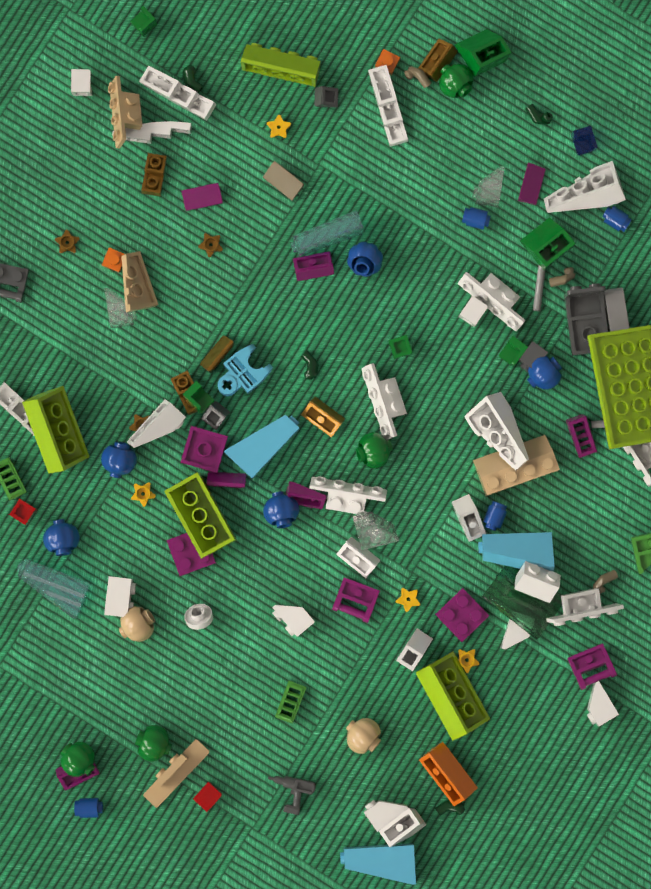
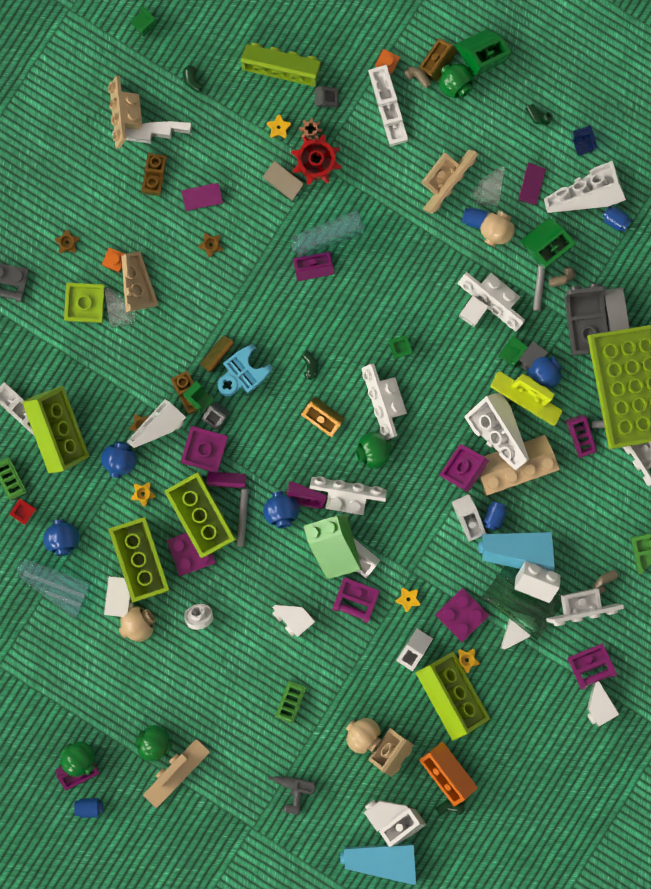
white panel [71,69,92,96] -> none
white slope [139,66,216,121] -> none
red panel [193,781,222,812] -> none
medium azure slope [224,415,300,479] -> none
blue plant [347,242,383,277] -> none
clear slope [352,511,399,550] -> none
none -> lime plate [64,283,105,323]
none -> lime slope [108,517,169,603]
none -> light grey bar [237,489,249,547]
none -> red brick [291,135,342,185]
none -> nougat gear [299,118,323,140]
none -> slope [304,514,362,579]
none -> tan slope [369,728,414,777]
none -> tan bracket [421,150,478,214]
none -> magenta plate [439,444,489,493]
none -> tan plant [480,210,515,247]
none -> neon yellow bracket [490,371,562,426]

